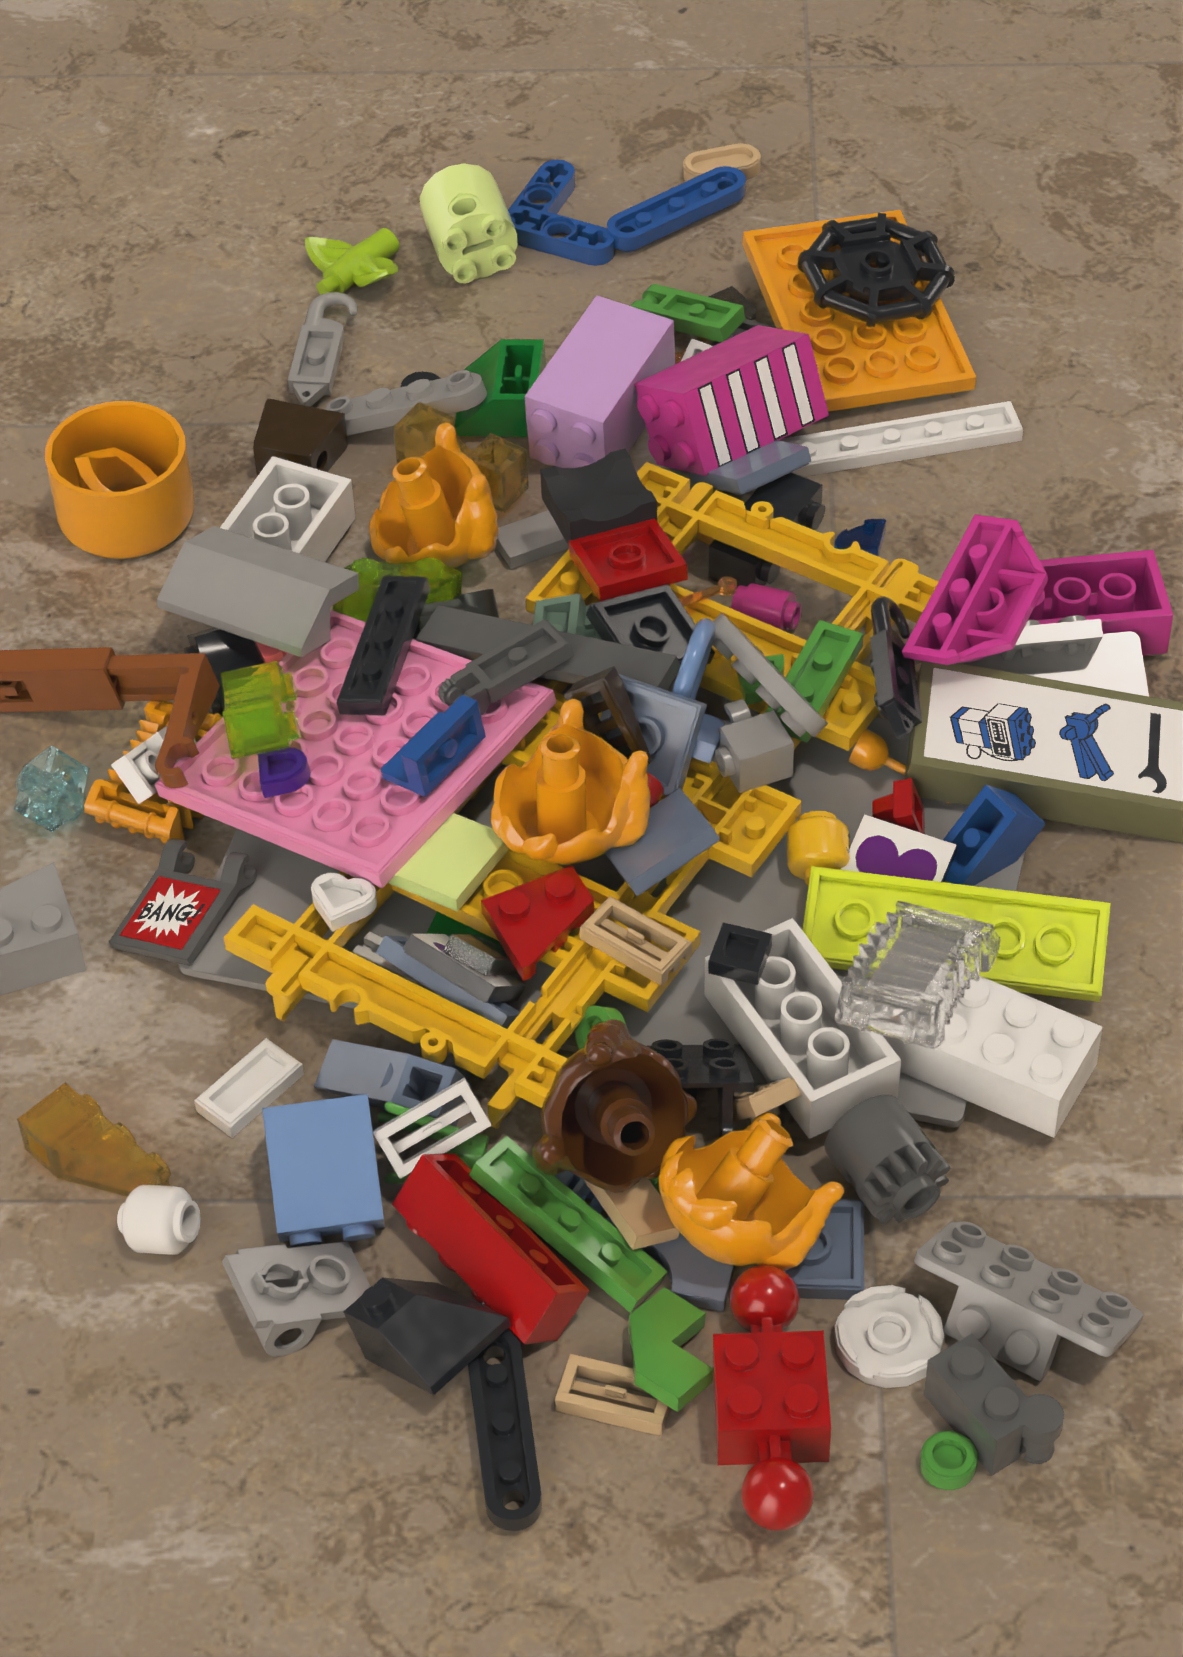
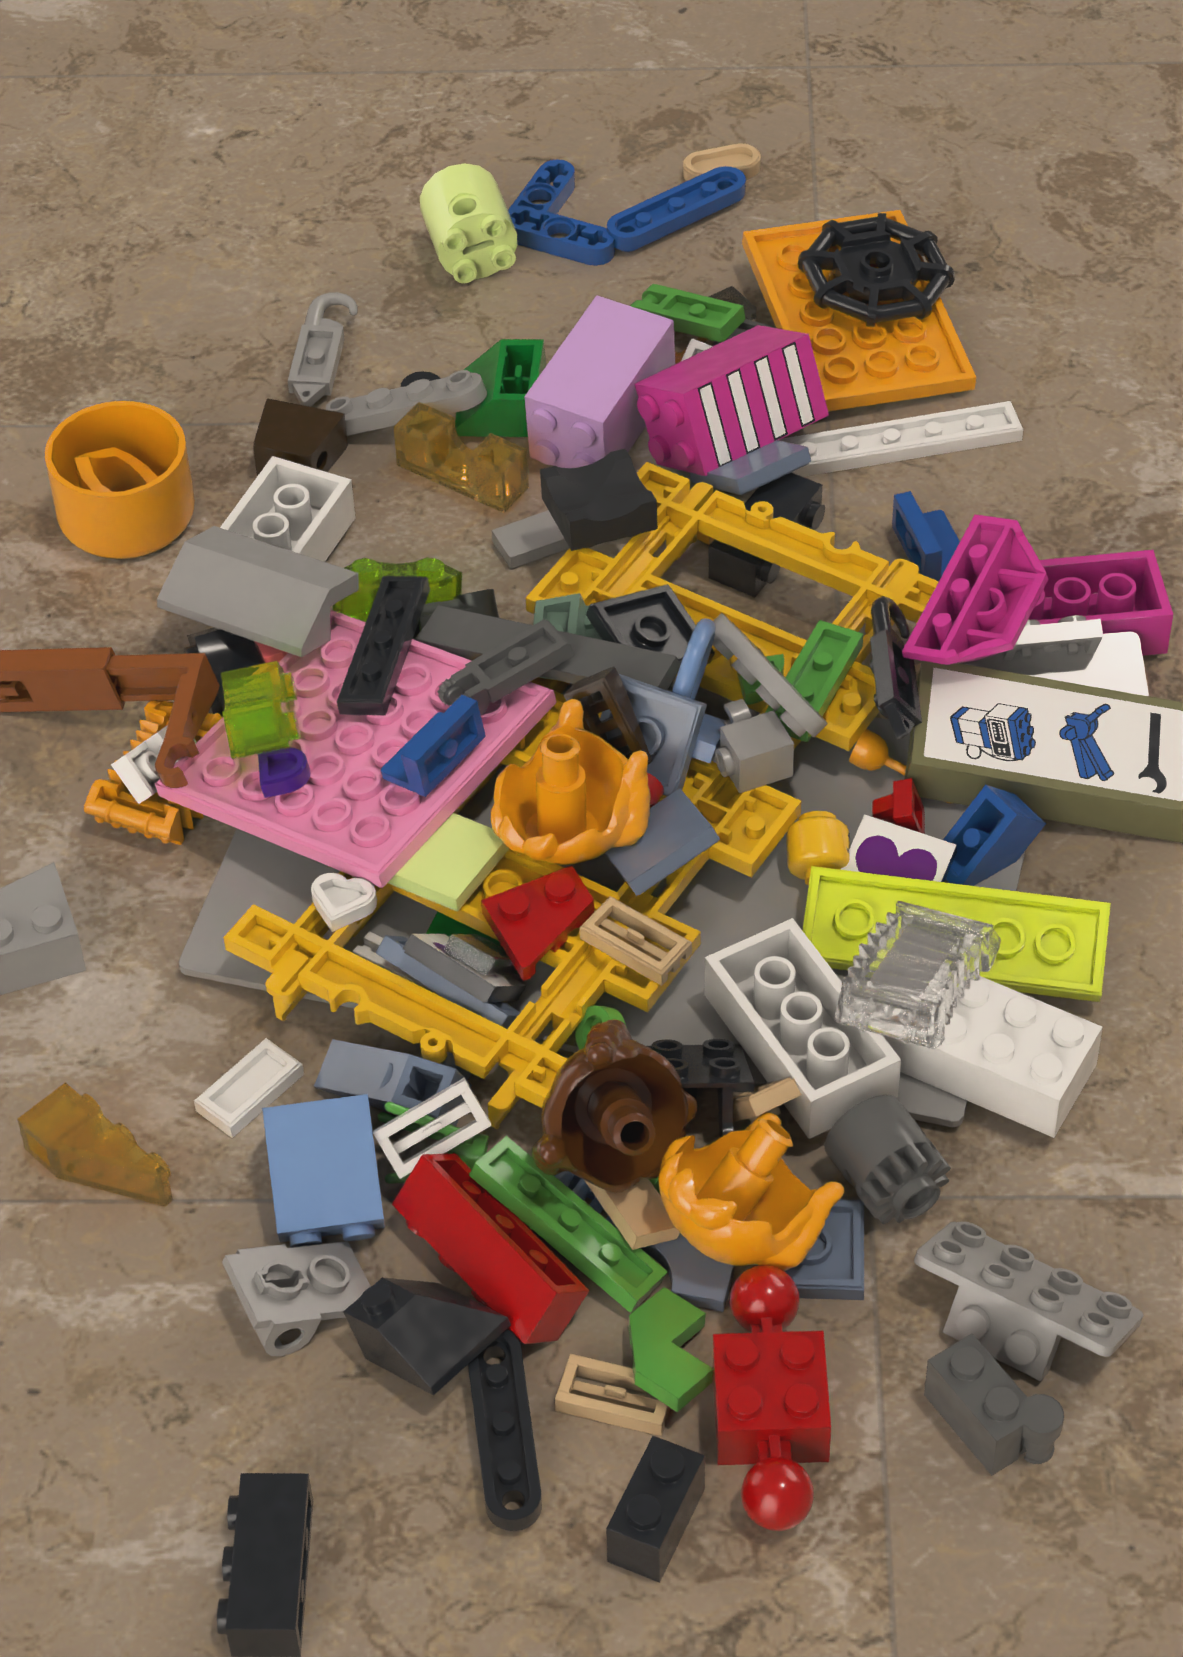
clear light blue brick [14,745,90,832] -> none
flag [109,839,257,966] -> none
white head [117,1185,201,1255] -> none
lime plant [305,228,400,295] -> none
light orange piece [369,422,499,573] -> none
red plate [568,518,688,602] -> none
clear orange hinge [679,576,737,607] -> none
black tile [708,922,772,985] -> none
dark pink brick [731,583,801,632] -> none
clear blue tile [834,519,886,557] -> none
white tile [834,1285,944,1388] -> none
bright green tile [920,1431,978,1490] -> none
none -> black brick [217,1473,313,1657]
none -> black brick [606,1435,705,1583]
none -> blue panel [892,491,960,581]

